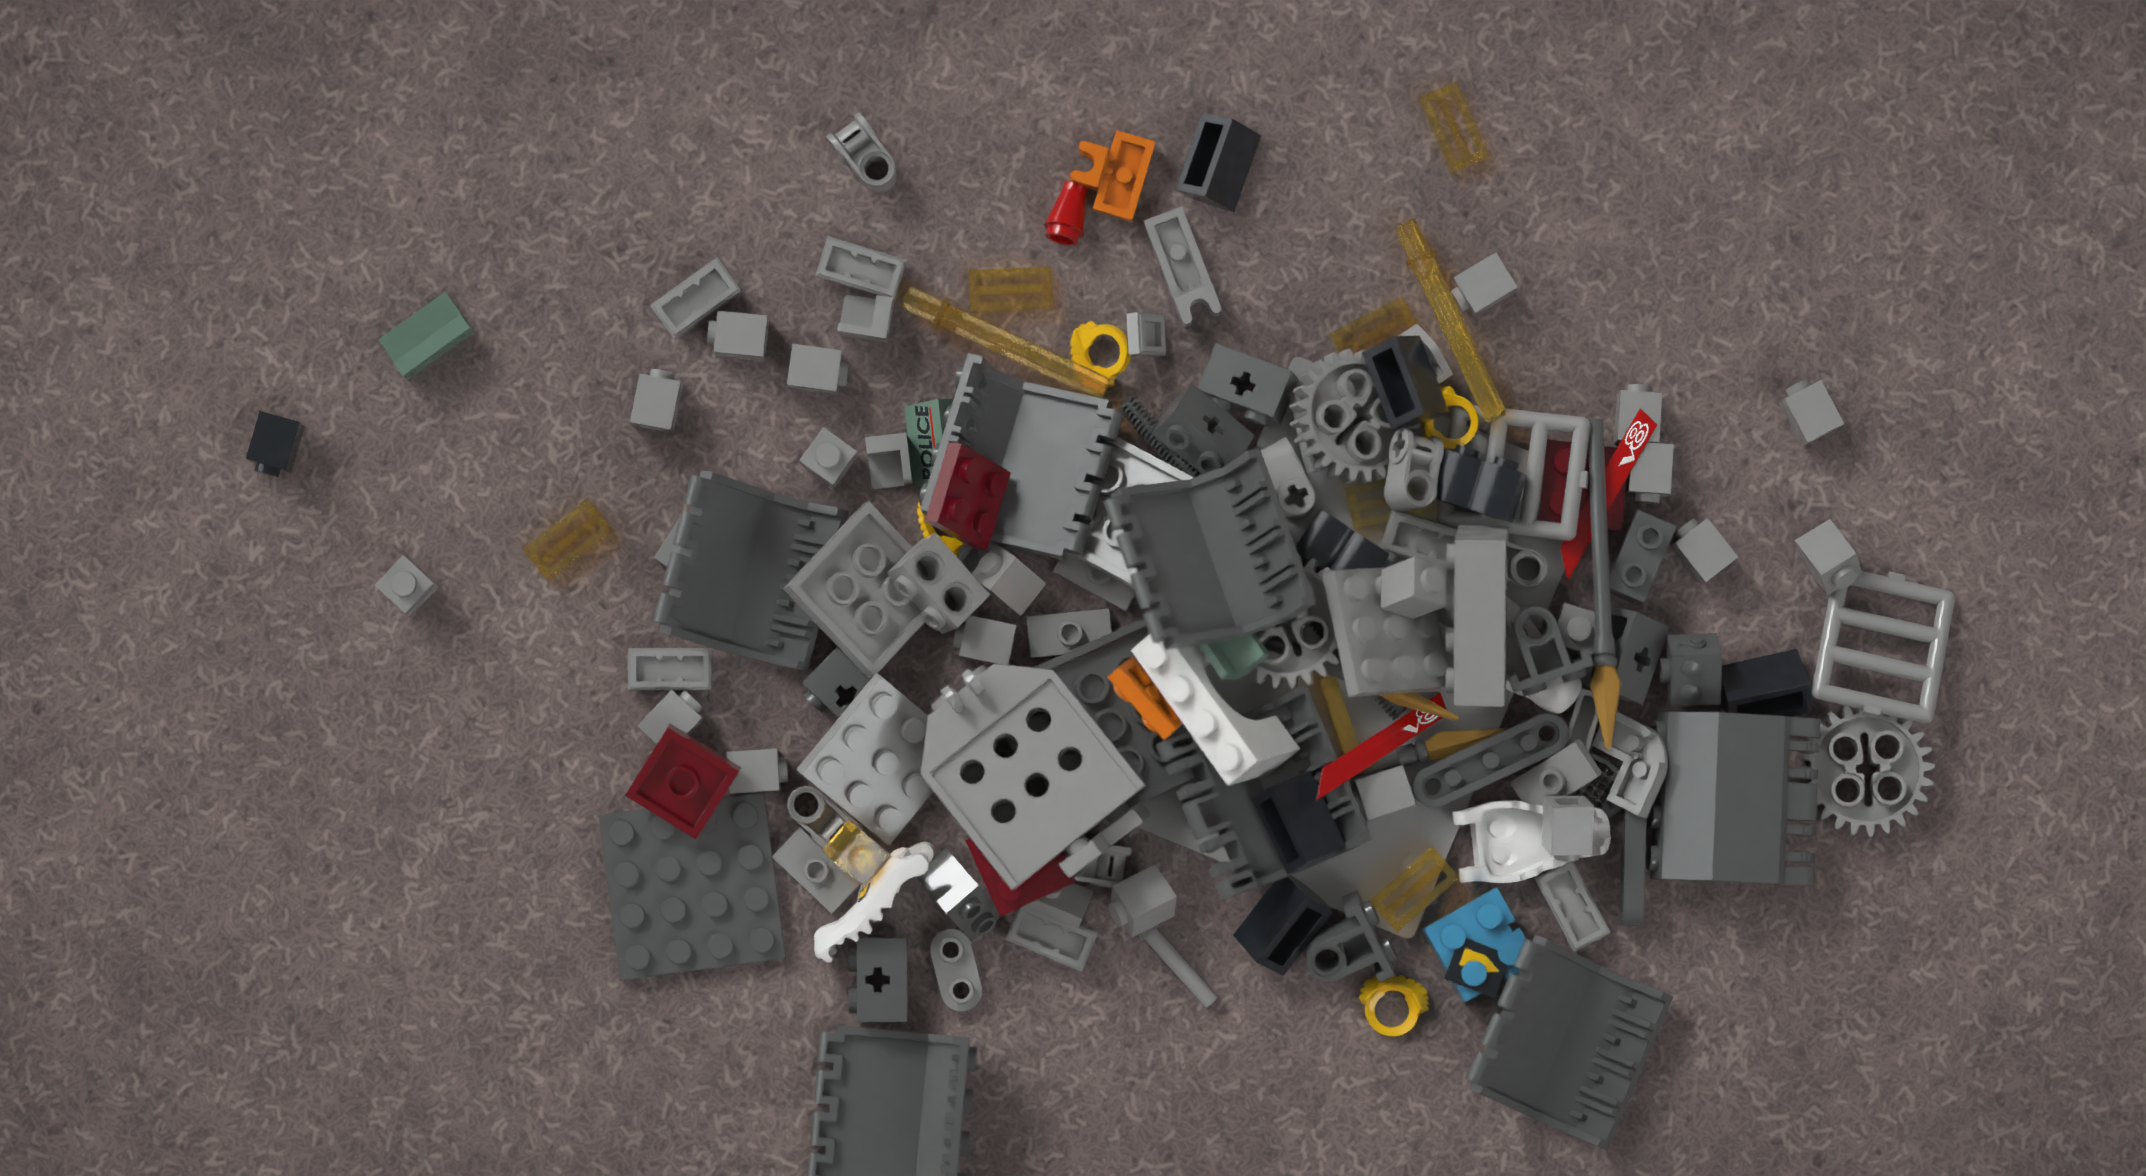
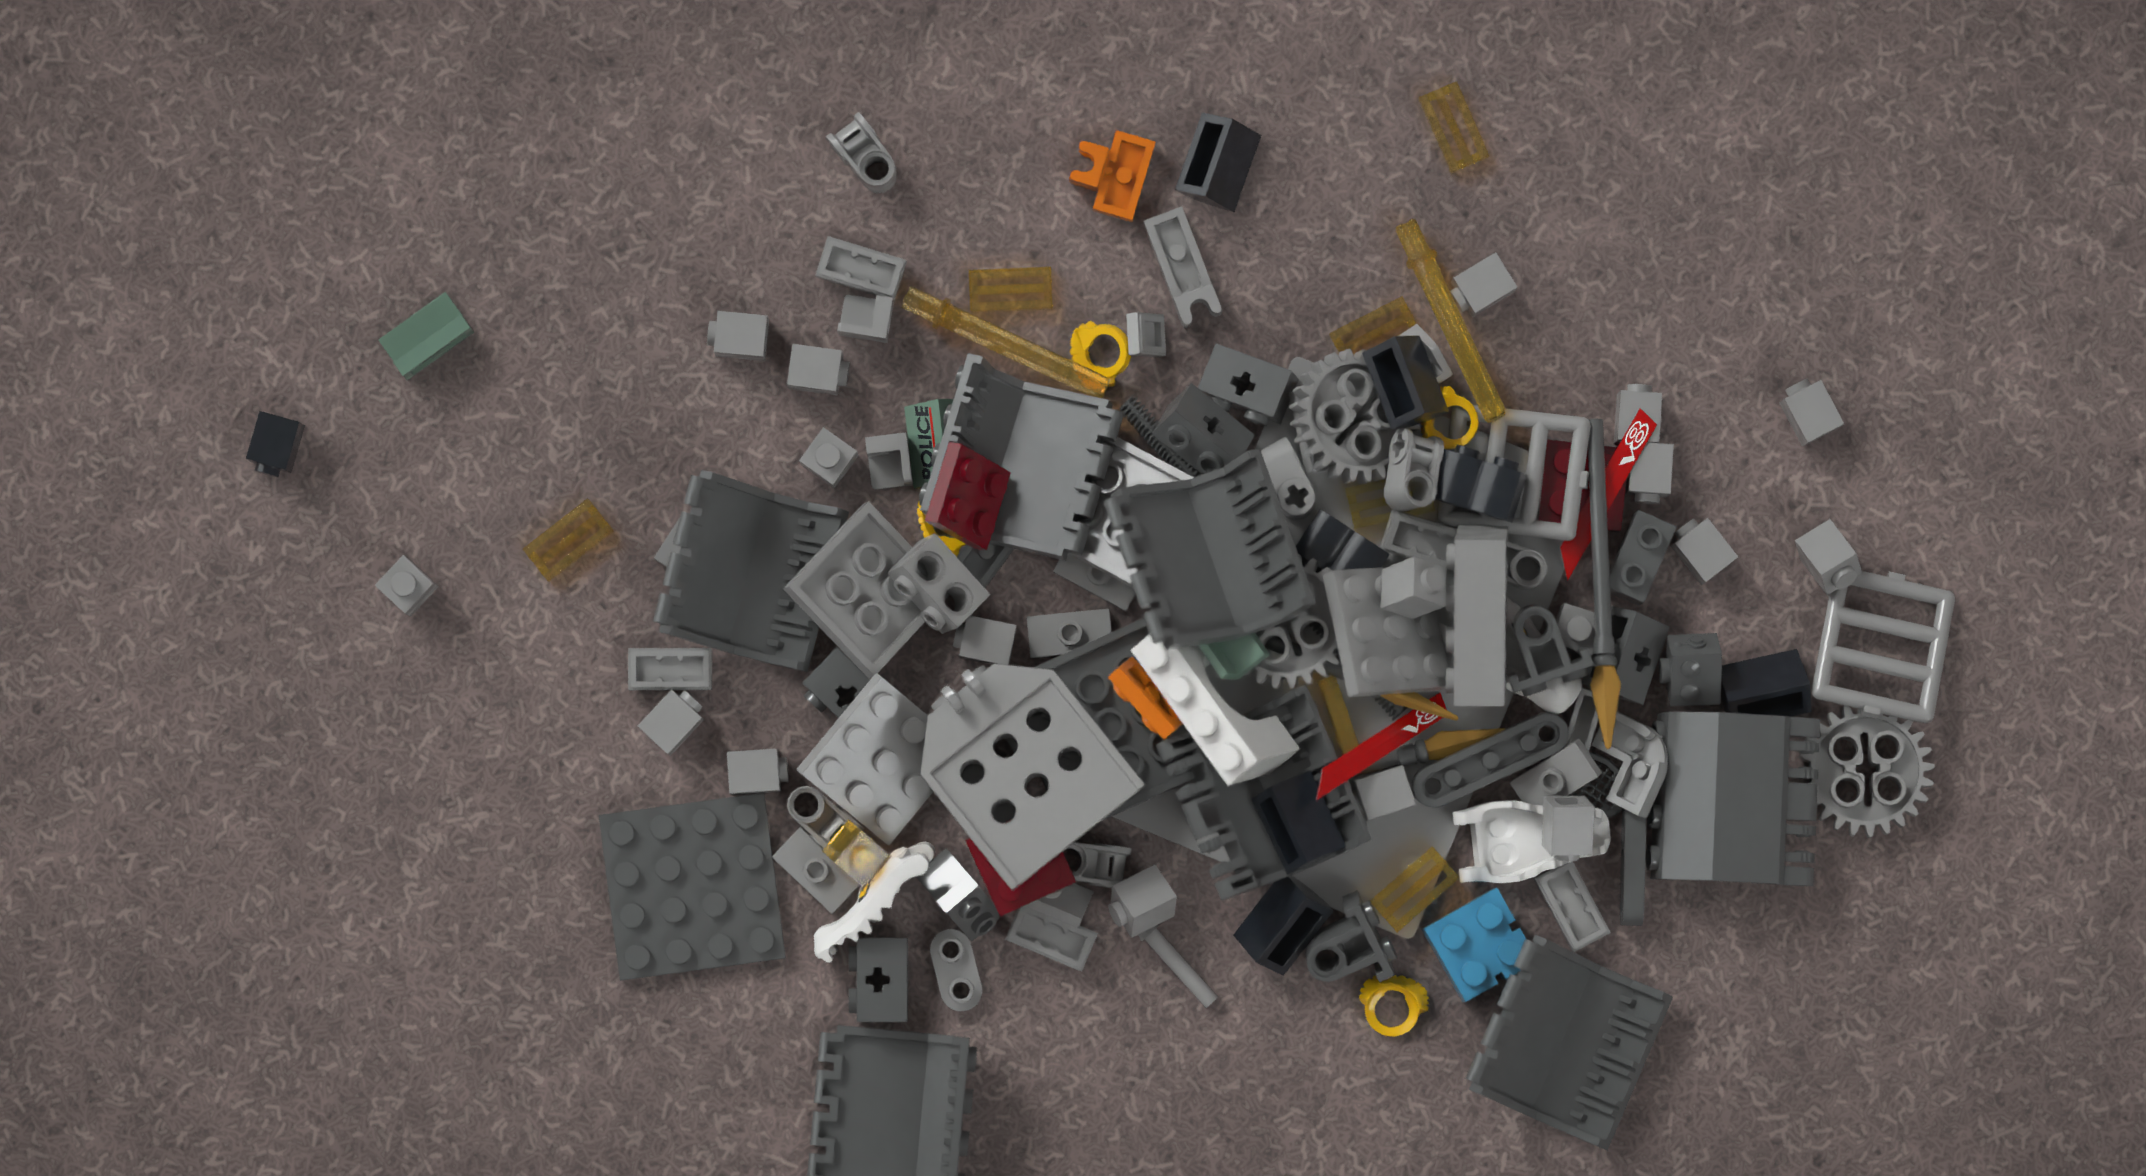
dark red plate [625,723,741,839] -> none
light grey brick [630,369,683,434] -> none
light grey plate [650,257,742,340] -> none
light grey brick [972,544,1046,616] -> none
red cone [1044,181,1087,246] -> none
light grey plate [1059,802,1151,878] -> none
black sticker [1444,938,1507,998] -> none

